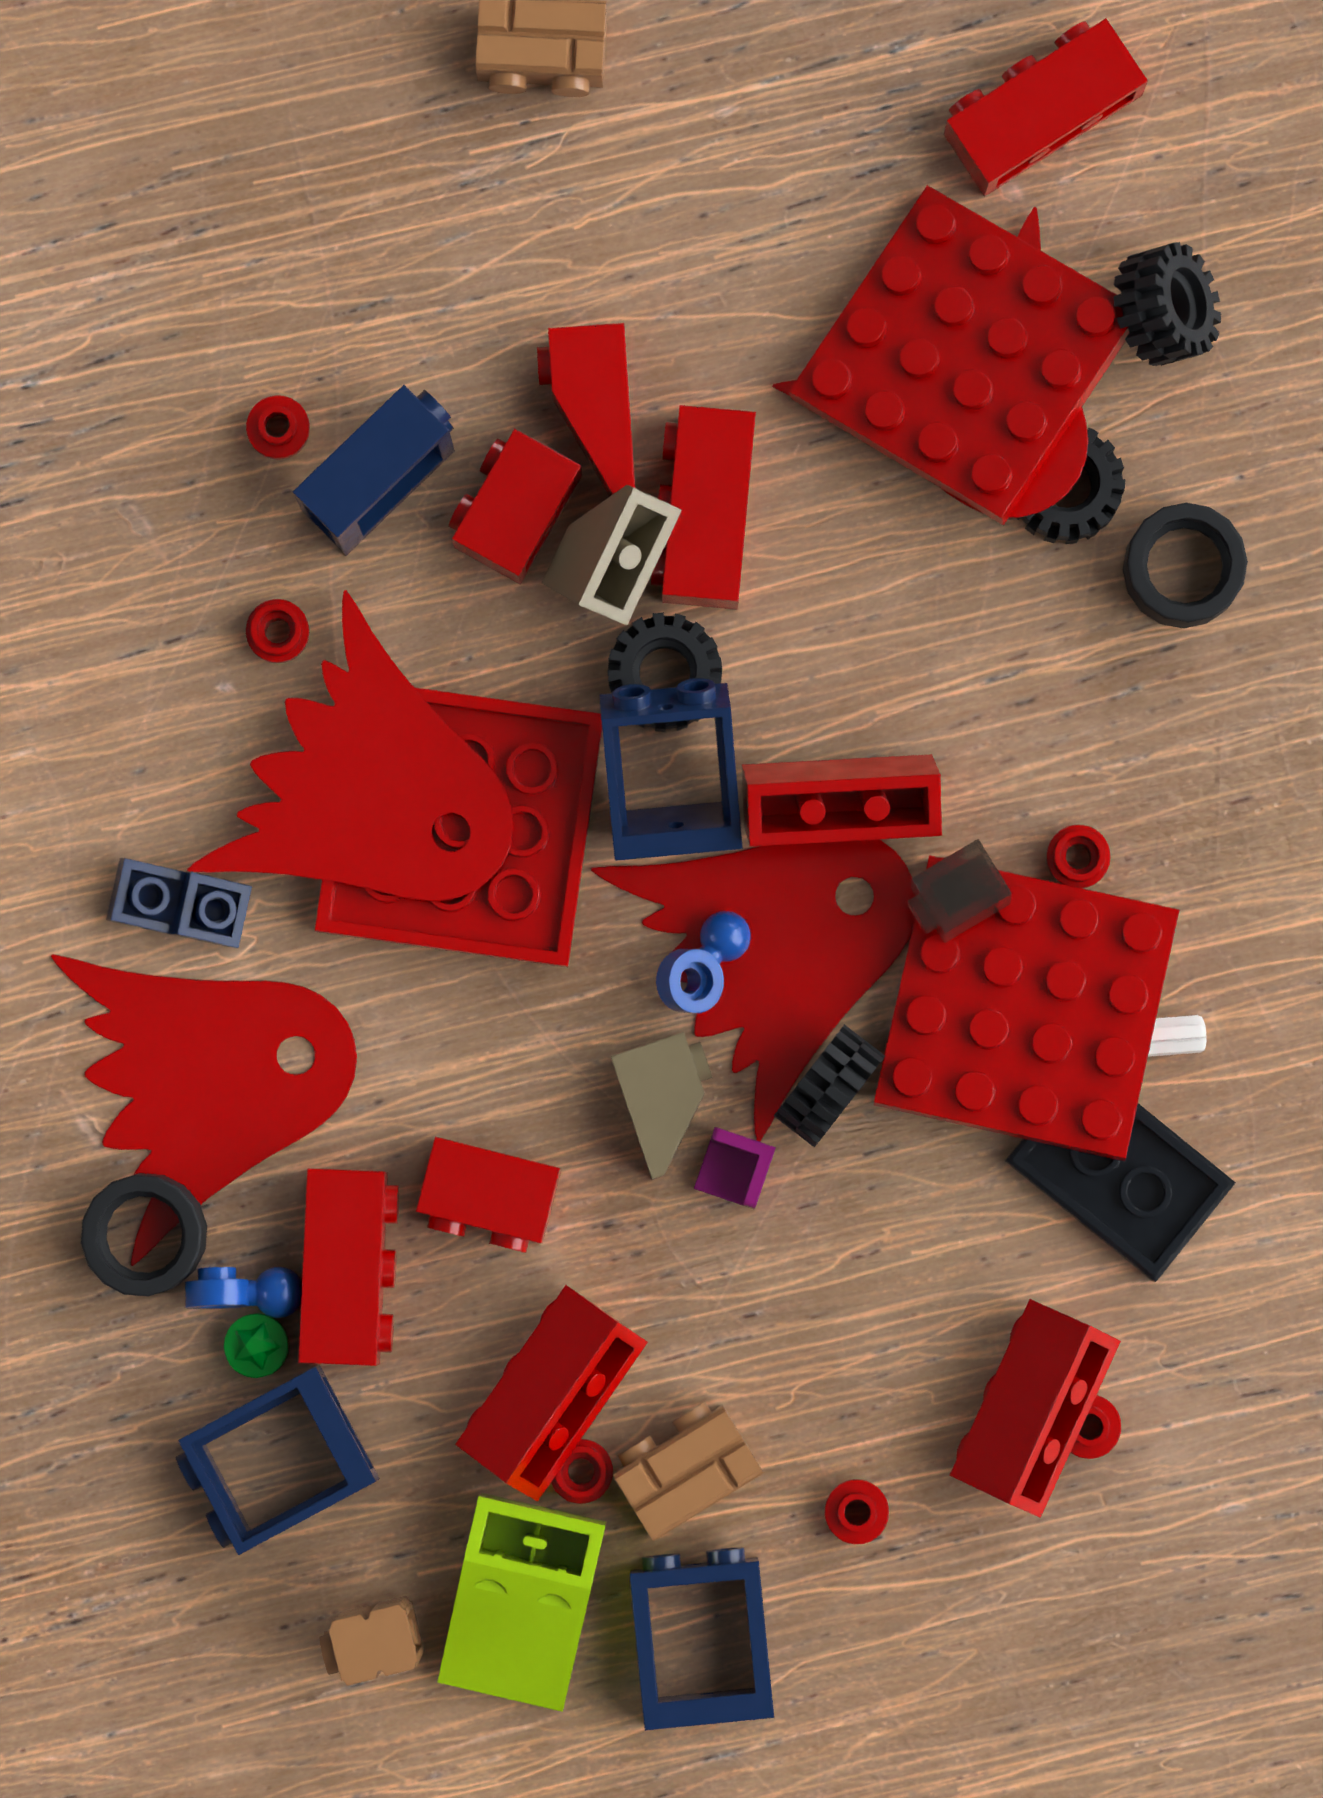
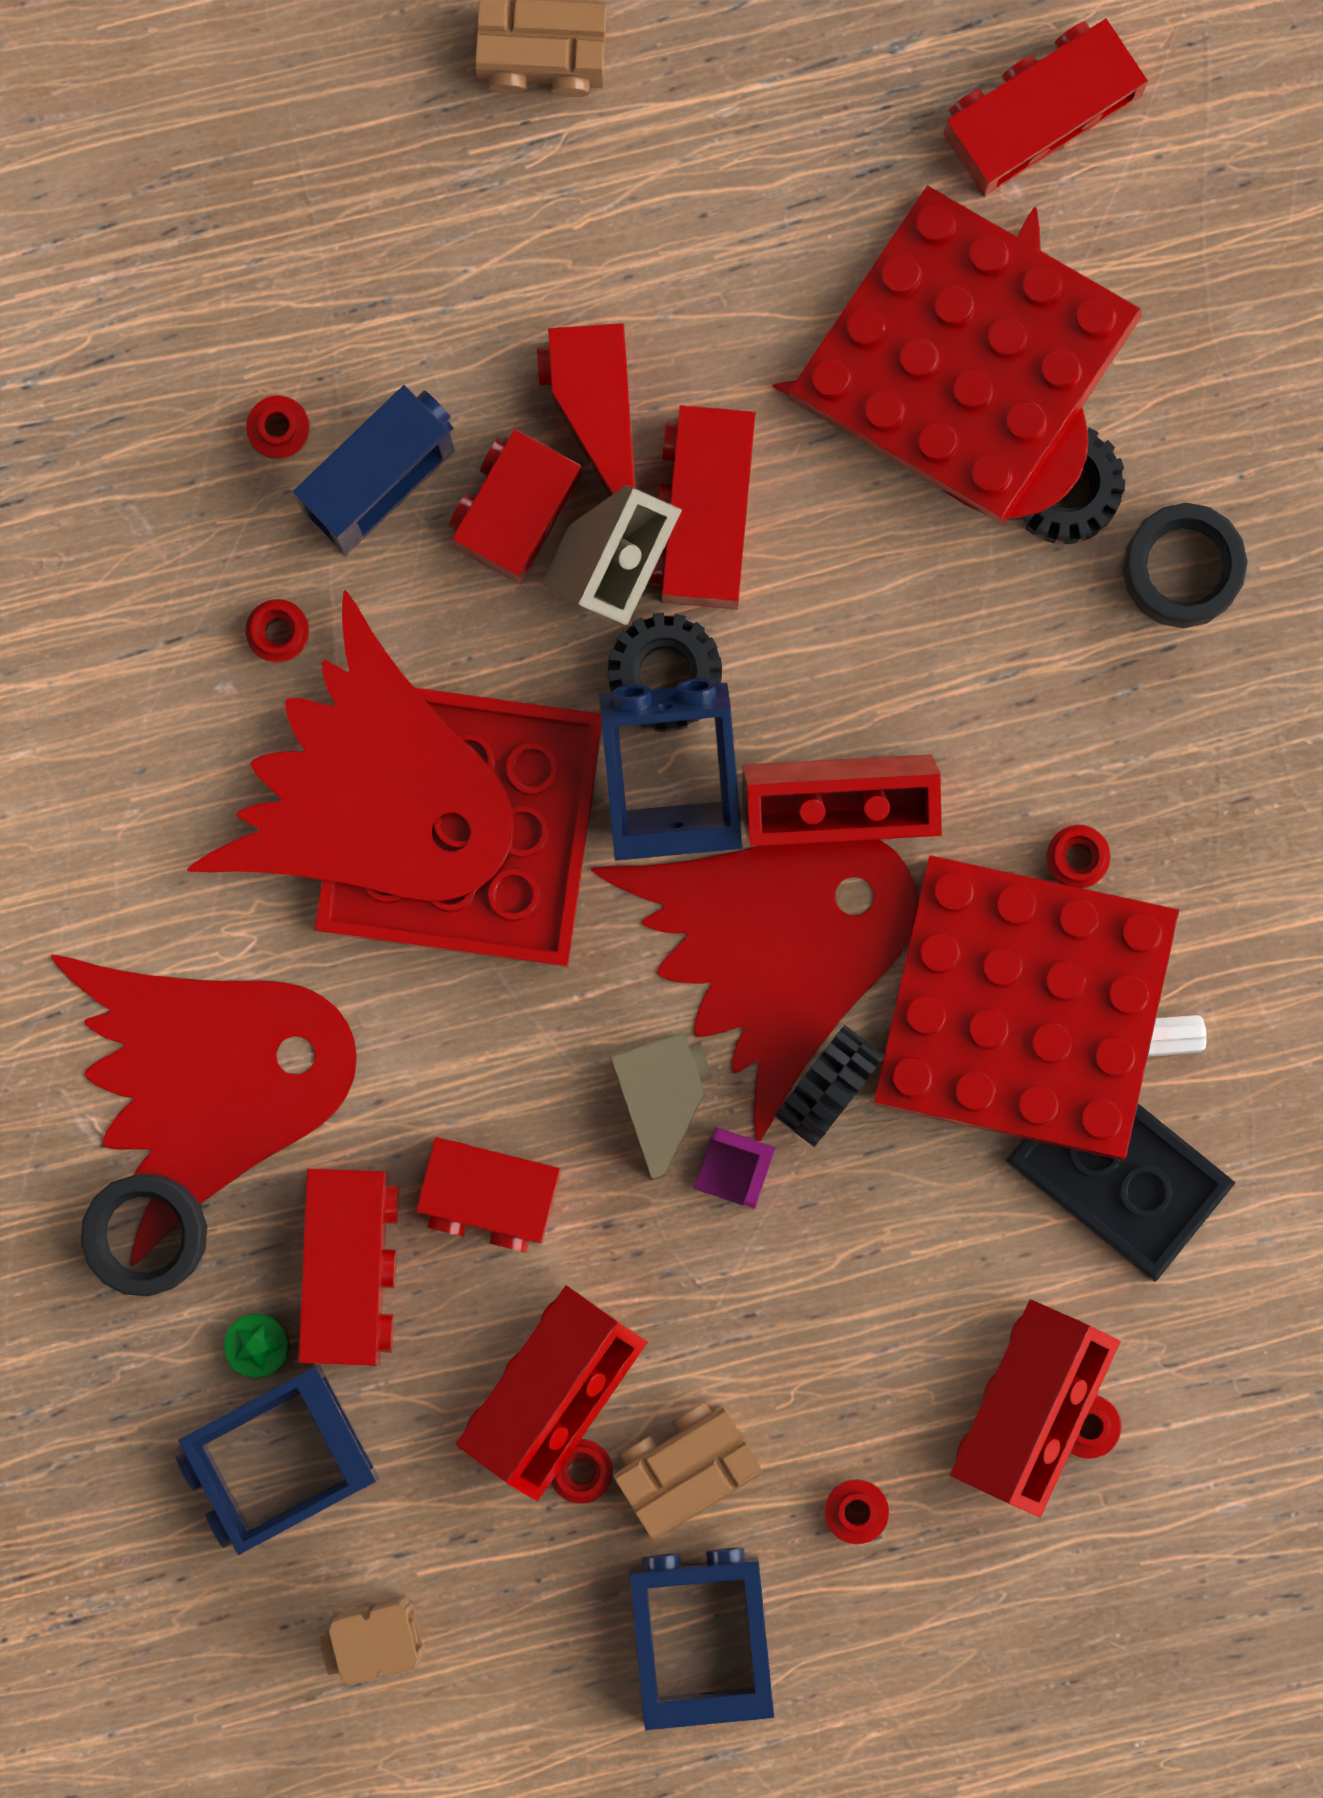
dark blue slope [106,858,252,948] -> none
blue plate [185,1267,302,1318] -> none
lime slope [437,1493,607,1712] -> none
blue plate [656,911,751,1013] -> none
clear smoke brick [907,839,1012,943] -> none
black tyre [1114,242,1221,366] -> none

